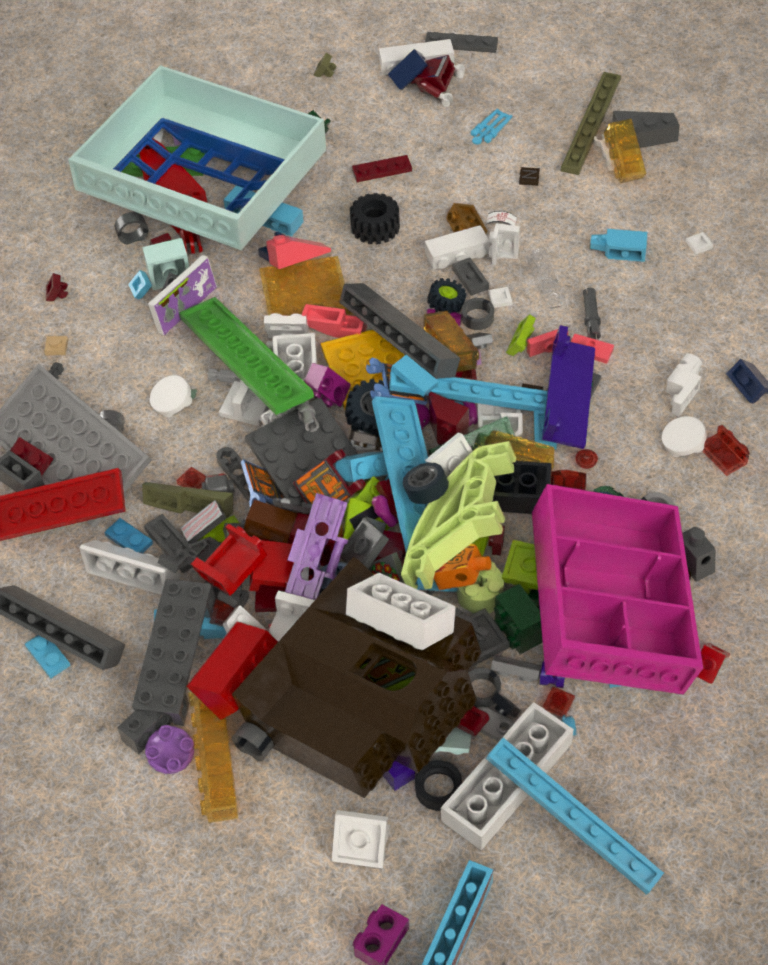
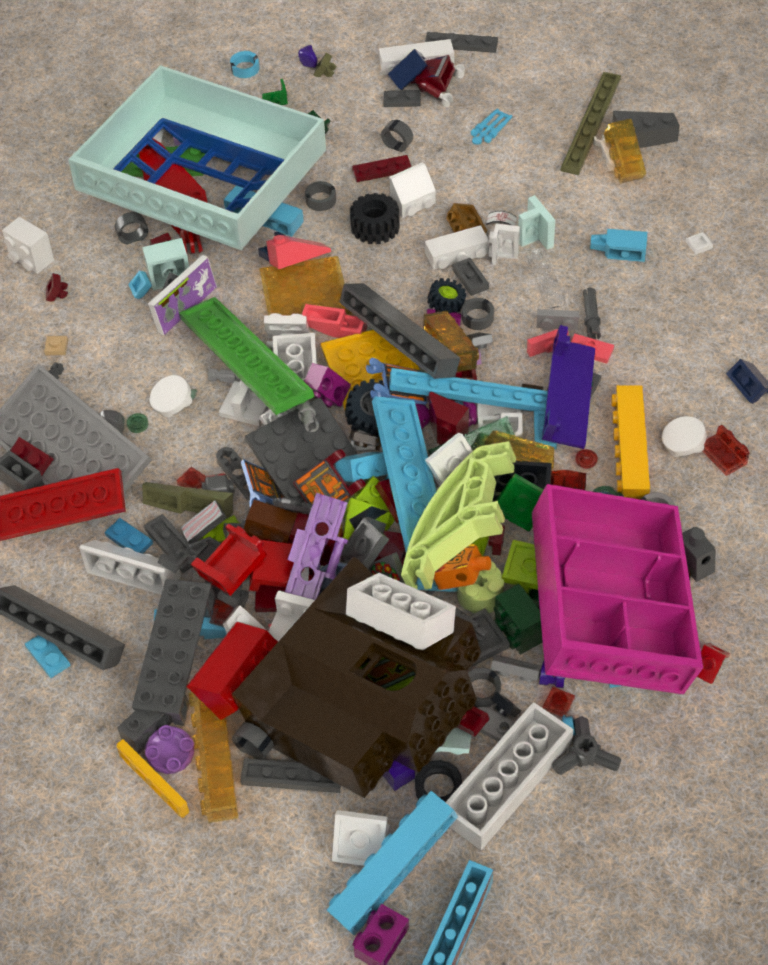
magenta arm [372,495,398,527] -> none
medium azure tile [391,355,439,397] -> none
black wheel [403,462,449,504] -> none
medium azure plate [486,738,664,895] -> none
white tile [488,287,512,308] -> none
lime plate [506,314,536,356] -> none
dark brown tile [519,167,540,186] -> none
white plate [667,353,703,417] -> none
none -> white brick [2,217,54,274]
none -> yellow tile [116,739,189,818]
none -> clear green tile [127,413,149,433]
none -> medium azure piece [230,51,260,78]
none -> dark grey plate [240,758,341,793]
none -> green bracket [262,79,288,105]
none -> dark purple hair [298,45,318,68]
none -> dark grey piece [305,181,336,211]
none -> medium azure brick [327,791,458,935]
none -> dark grey piece [381,120,413,152]
none -> dark grey plate [384,90,421,107]
none -> white slope [389,162,436,218]
none -> green tile [495,473,544,532]
none -> light aqua bracket [518,195,555,250]
none -> light grey plate [536,309,579,331]
none -> dark grey bush [552,716,621,775]
none -> yellow brick [611,385,650,500]

